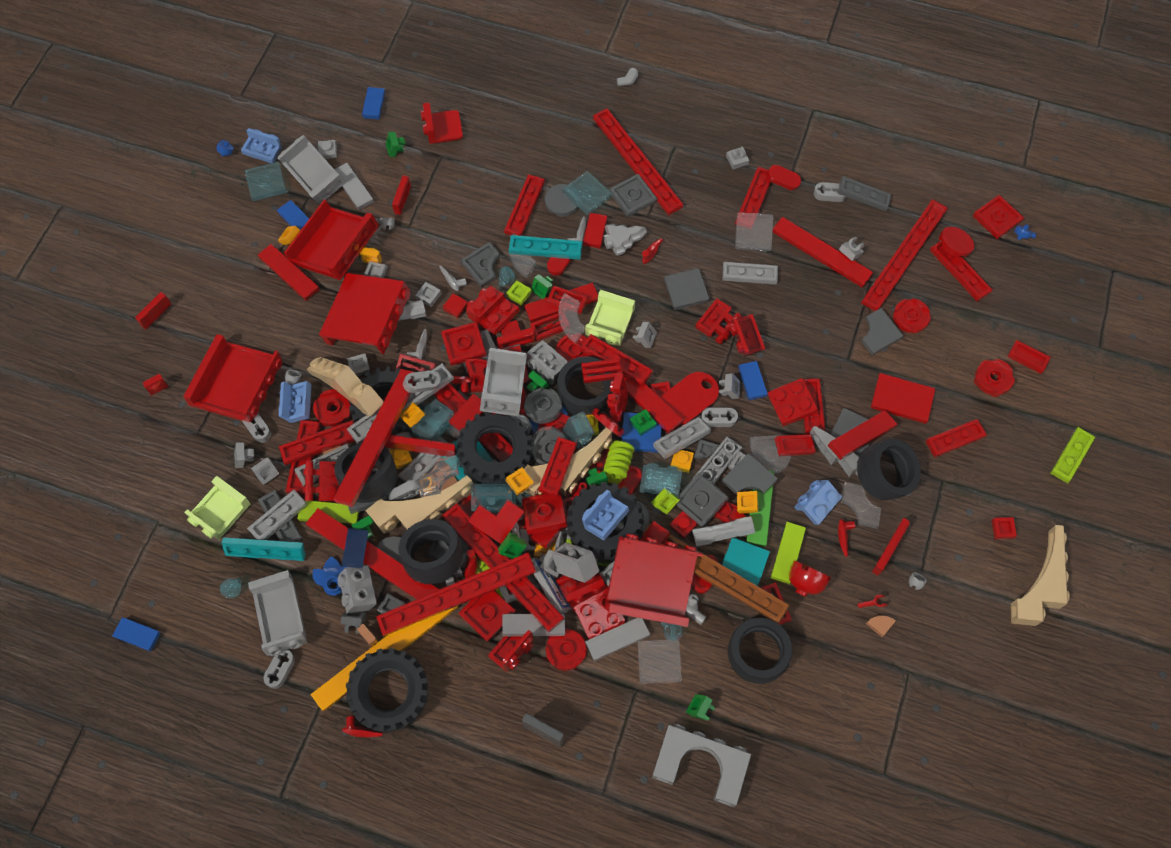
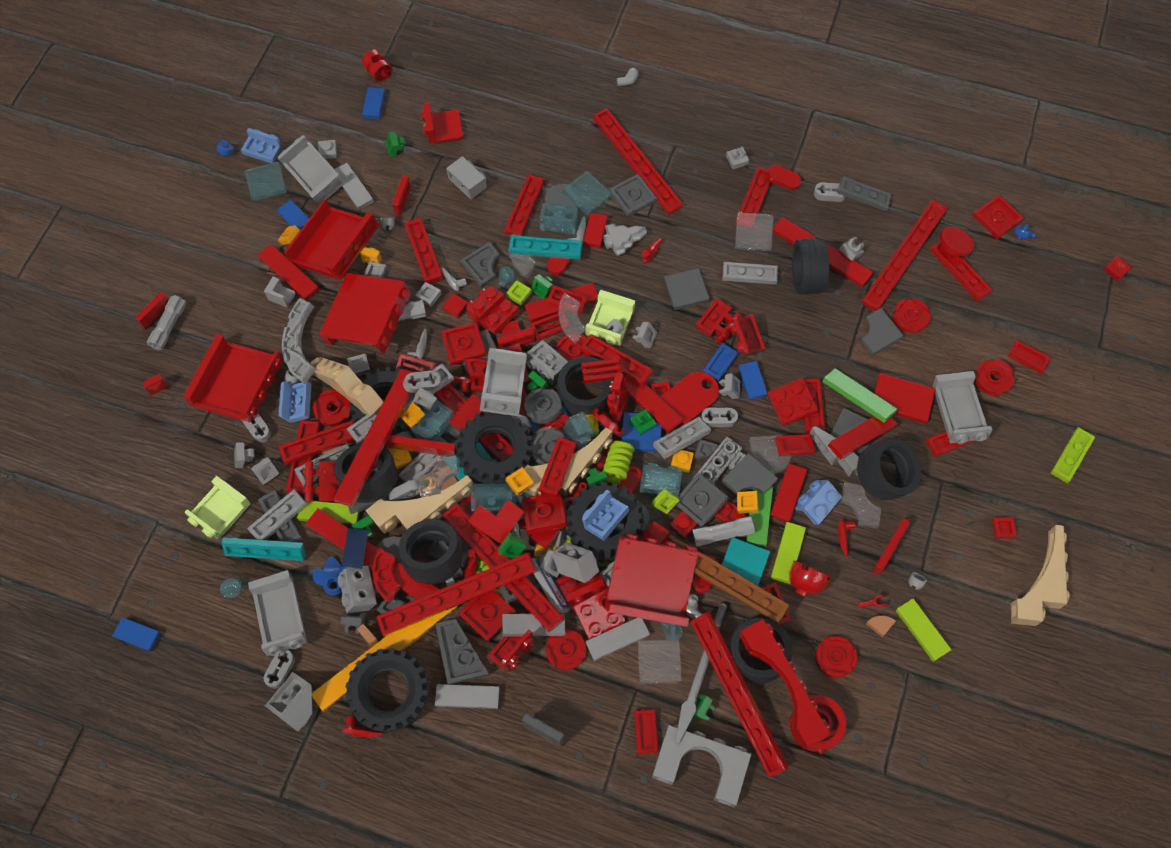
none -> light grey axle [146,295,187,351]
none -> light grey panel [264,277,296,308]
none -> light grey slope [265,672,312,731]
none -> light grey tile [282,298,316,384]
none -> red wheel [361,49,393,82]
none -> red tile [372,547,401,604]
none -> red plate [404,218,443,283]
none -> light grey plate [413,388,437,411]
none -> dark grey wing [435,619,489,685]
none -> light grey tile [435,684,500,709]
none -> light grey brick [446,156,487,200]
none -> clear light blue brick [539,203,578,234]
none -> light grey hinge [607,319,623,334]
none -> red tile [634,709,659,755]
none -> light grey piece [676,603,727,744]
none -> red tile [690,612,789,777]
none -> blue tile [703,343,738,383]
none -> red arch [739,619,830,750]
none -> red tile [770,463,807,522]
none -> red piece [789,694,846,754]
none -> black tyre [792,238,829,294]
none -> red tile [815,636,858,678]
none -> bright green tile [823,369,897,423]
none -> lime tile [895,599,951,662]
none -> light grey panel [932,371,992,444]
none -> red tile [1103,256,1132,281]

